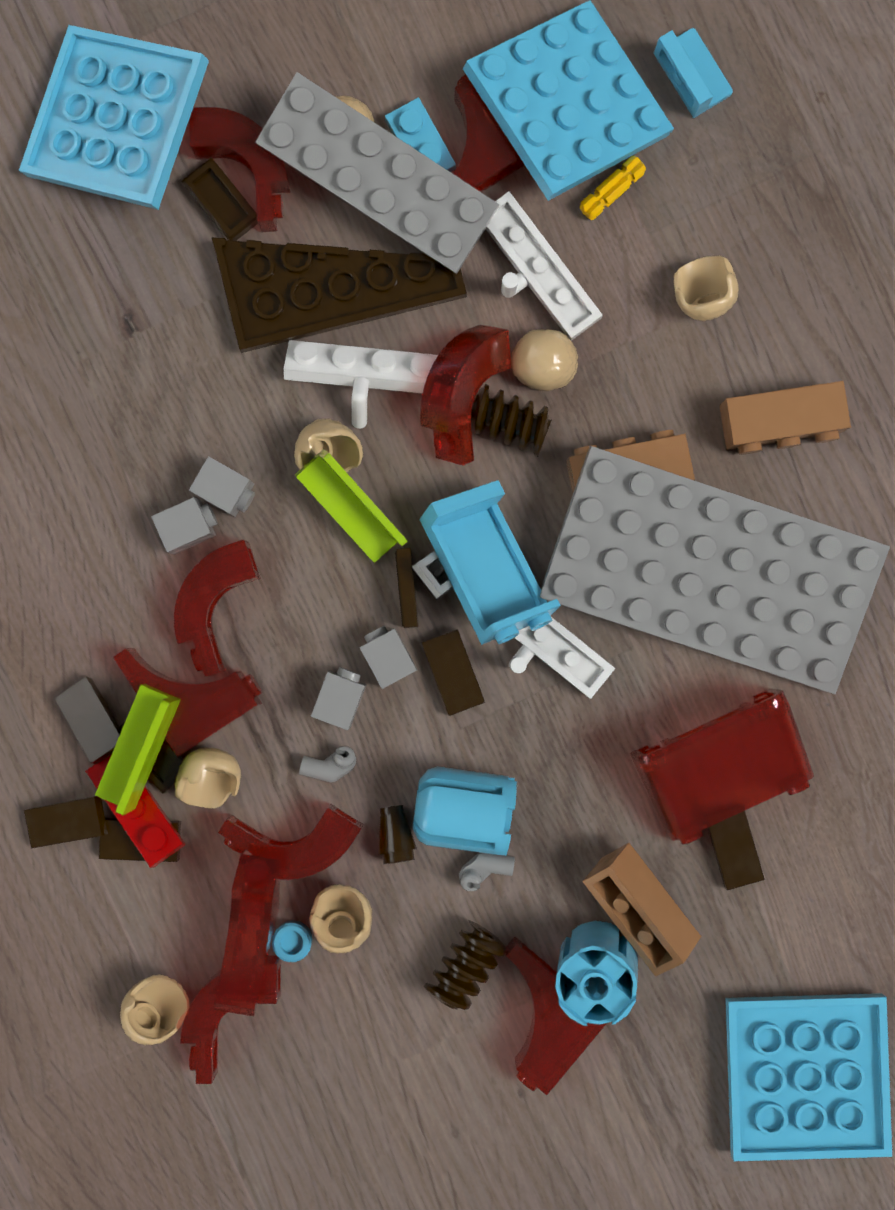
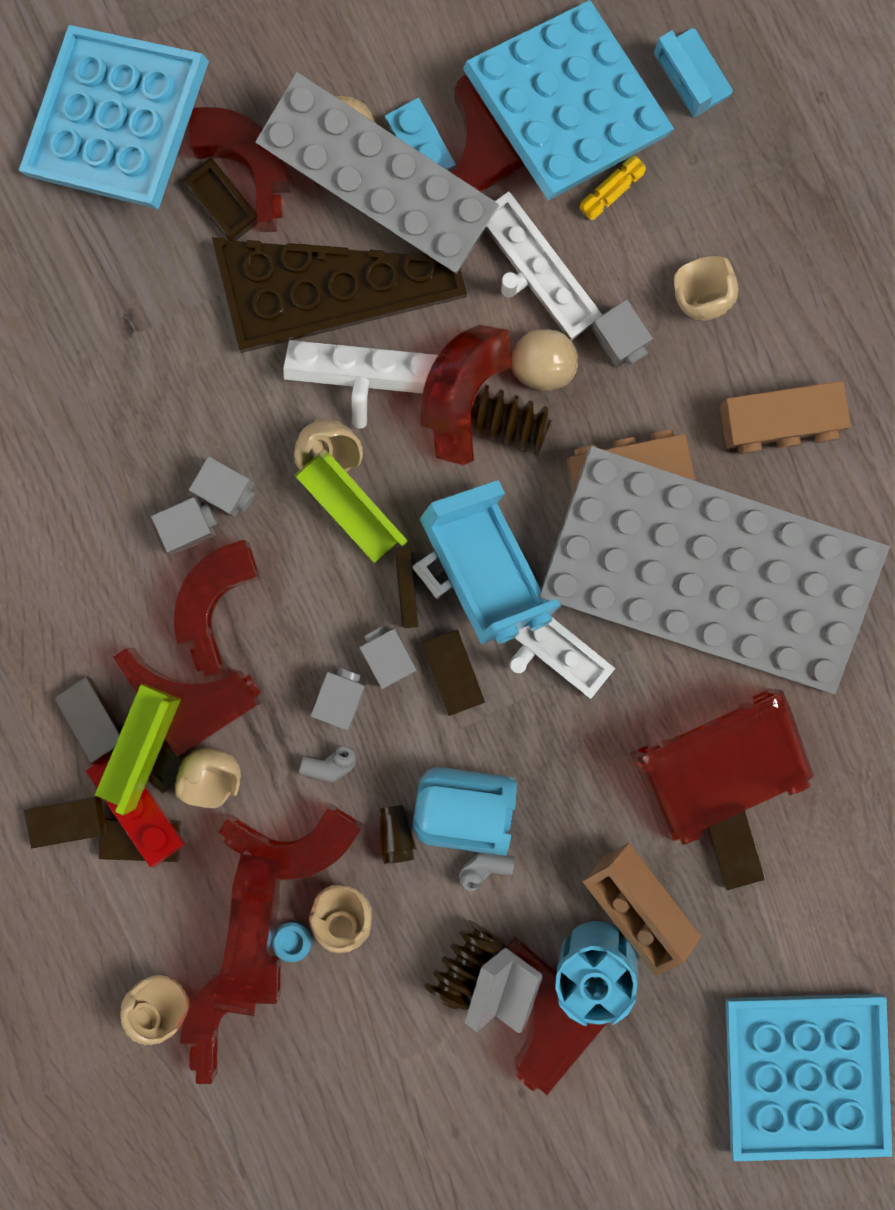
none -> light grey panel [465,948,543,1033]
none -> light grey brick [591,300,653,367]

